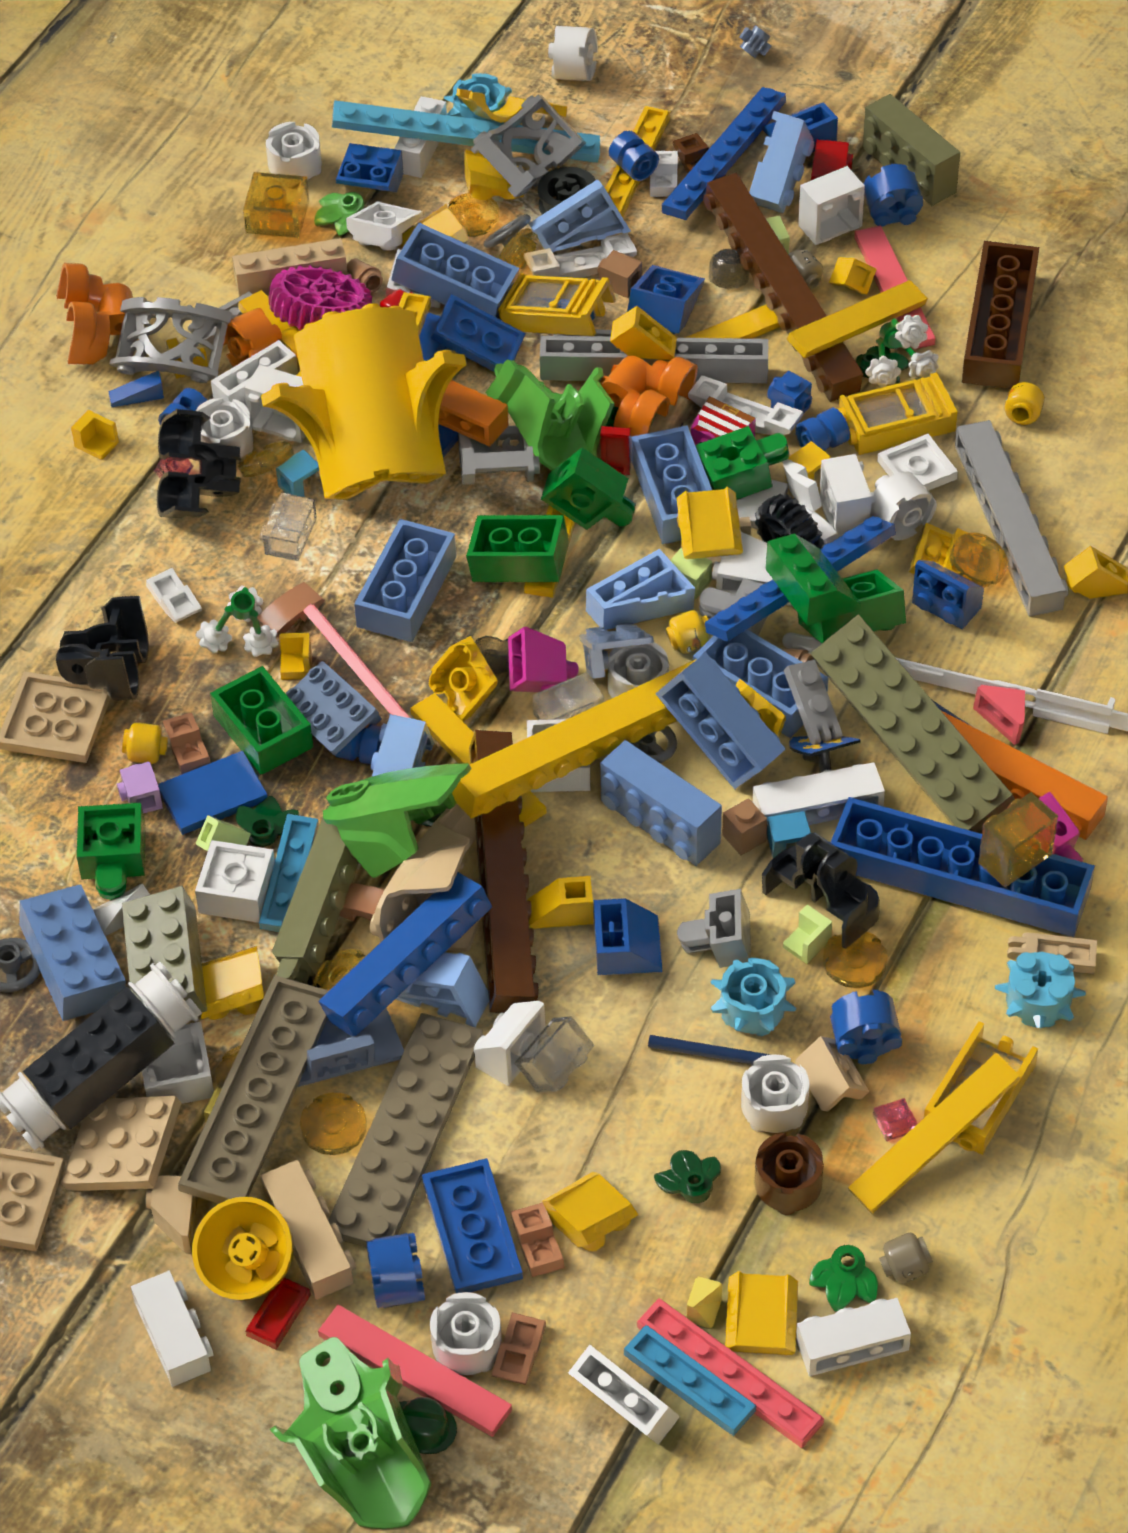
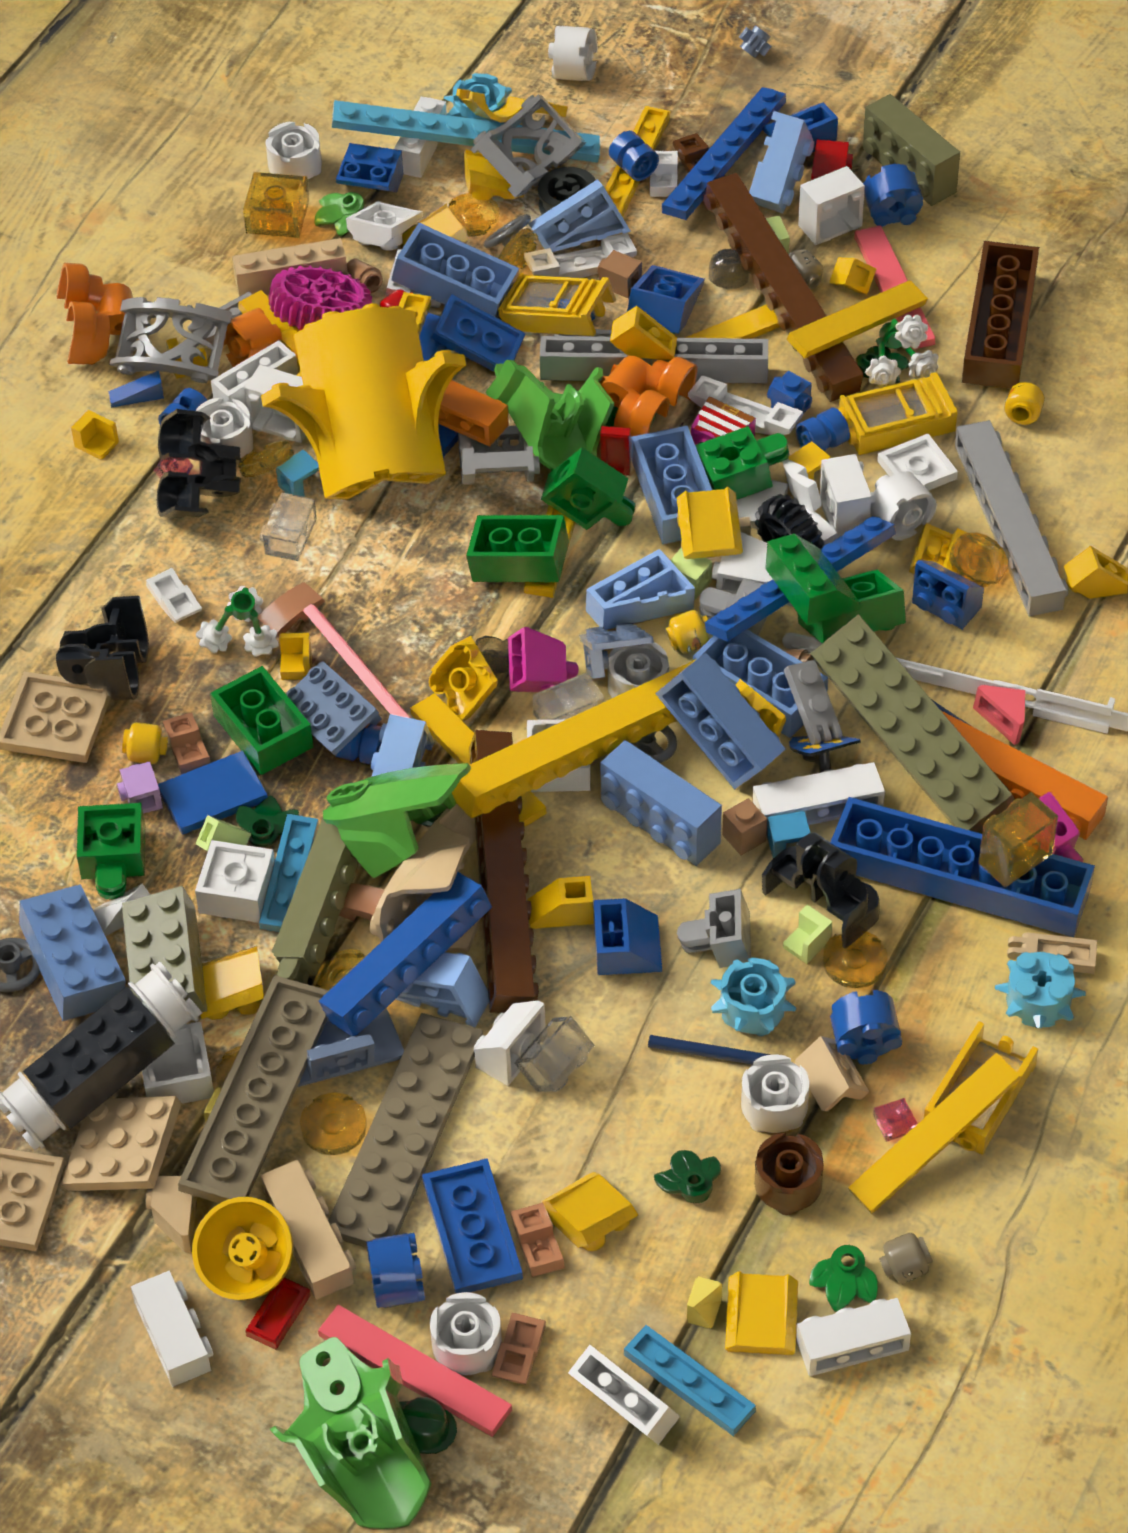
medium blue brick [354,519,456,642] -> none
coral tile [637,1298,824,1448] -> none

